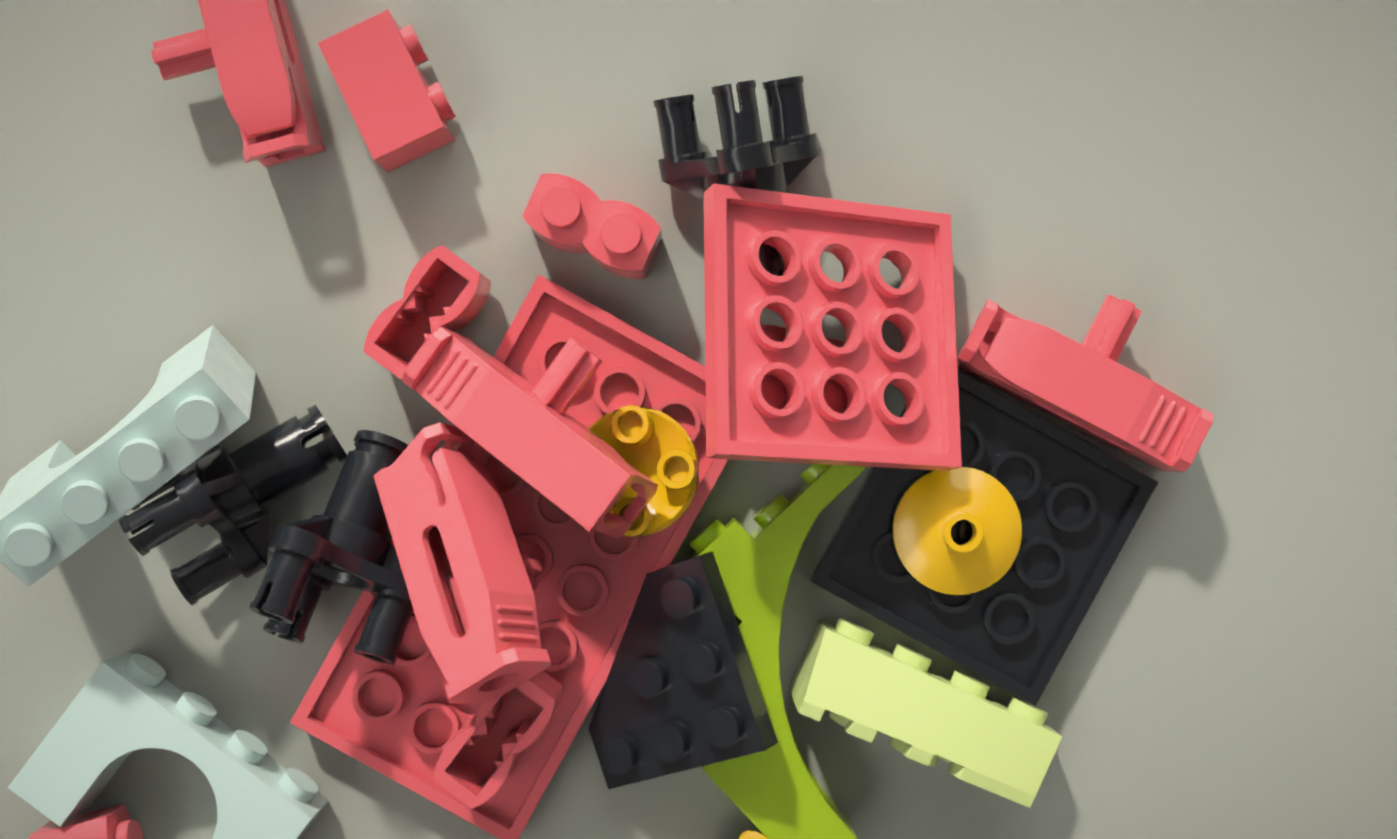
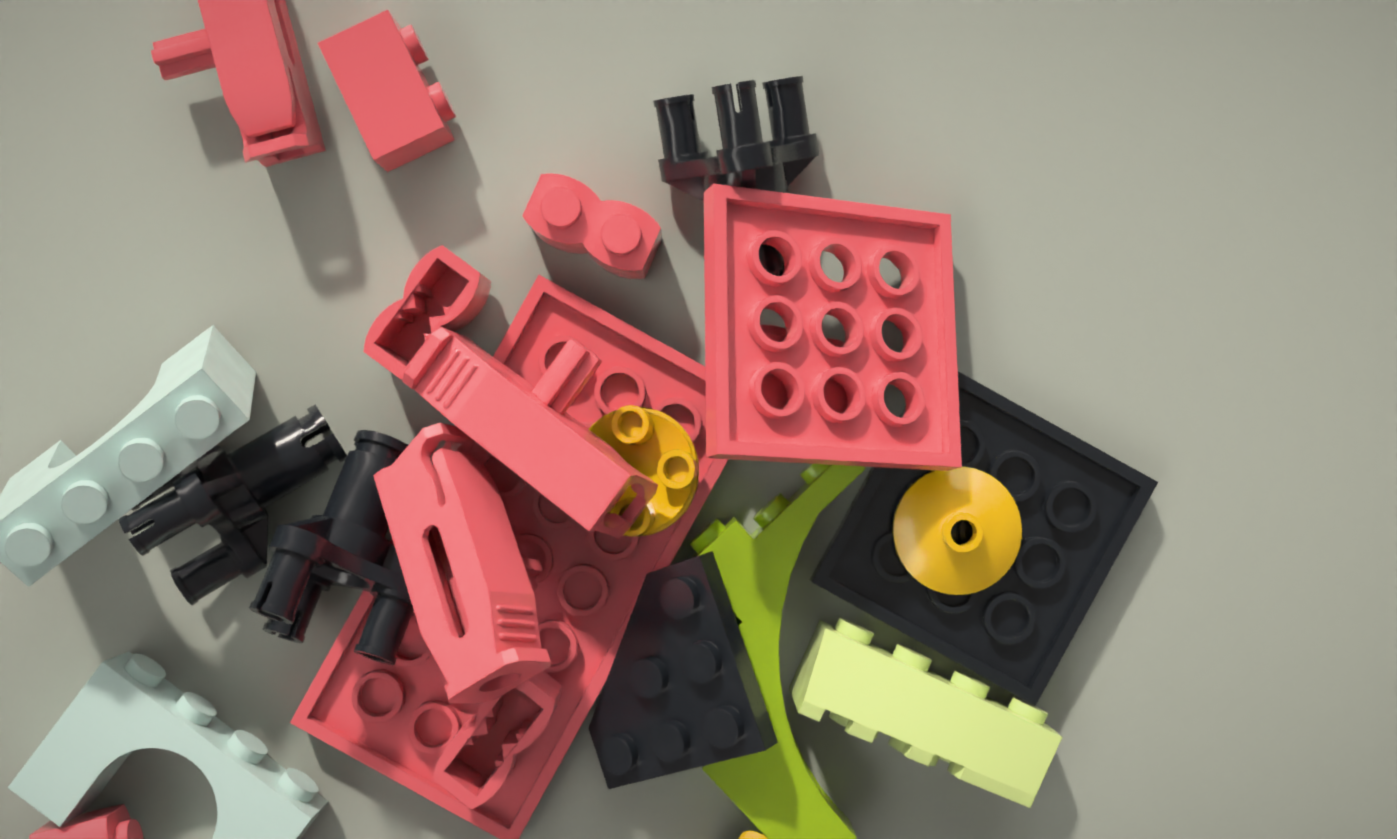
coral piece [957,295,1214,473] -> none

